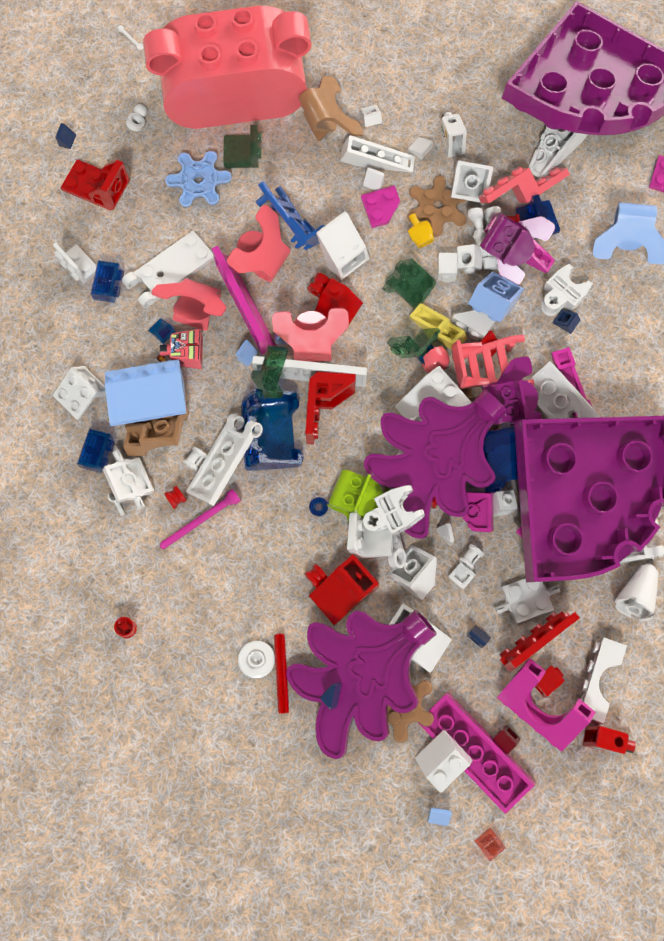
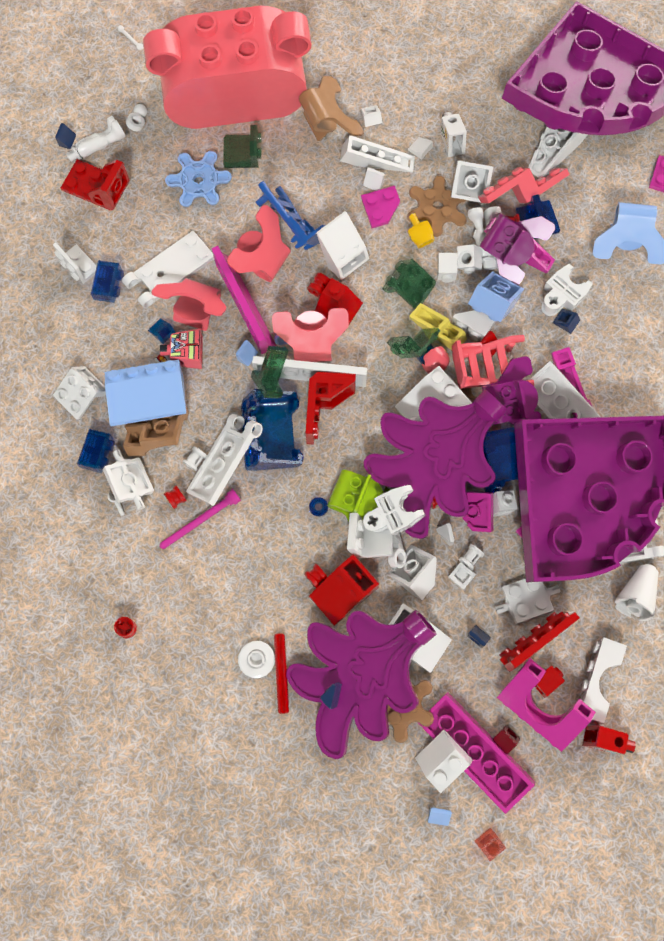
none -> white piece [66,116,126,162]

